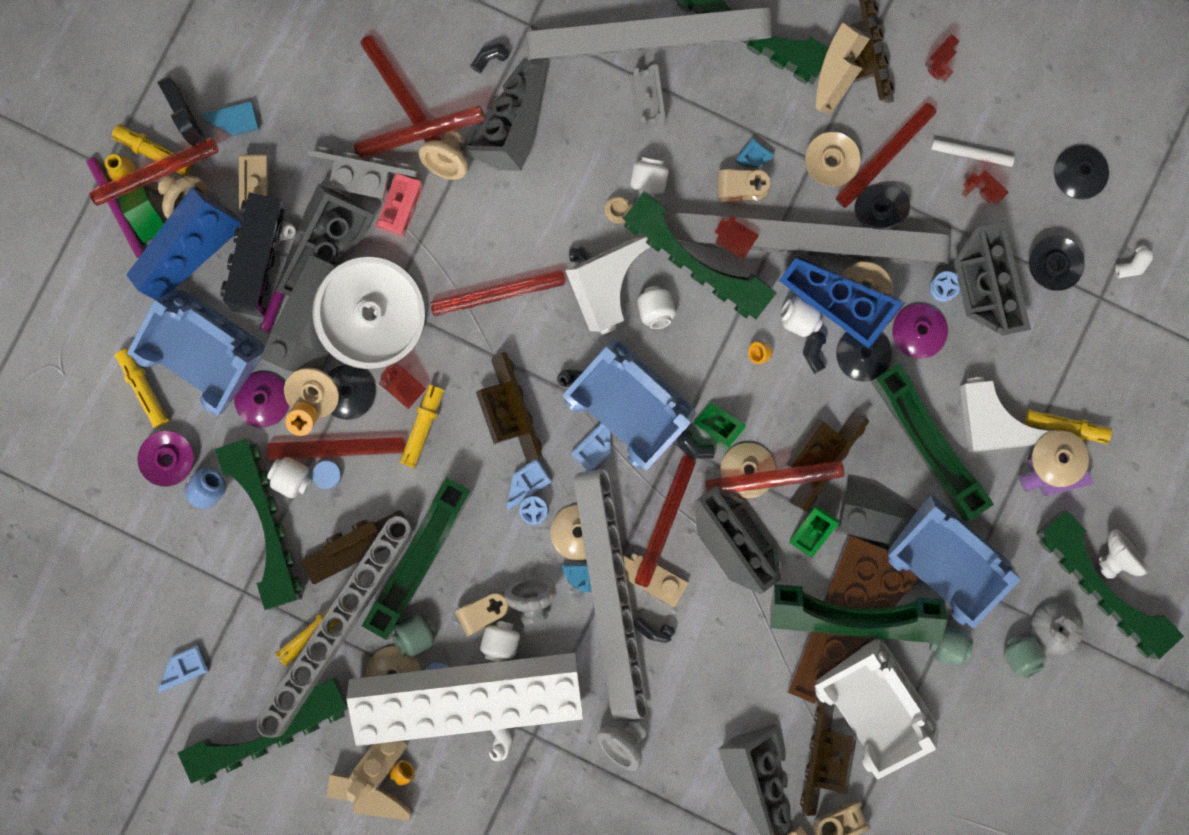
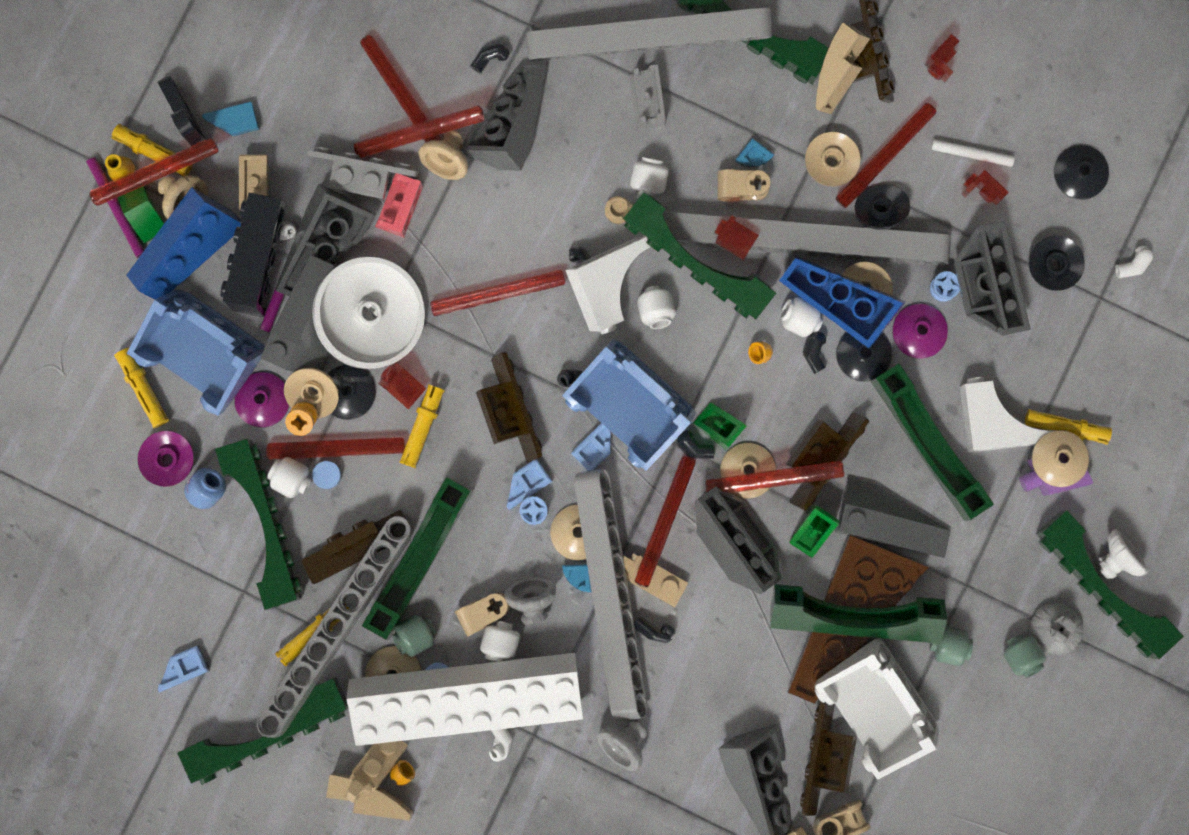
medium blue windscreen [887,495,1021,629] -> none

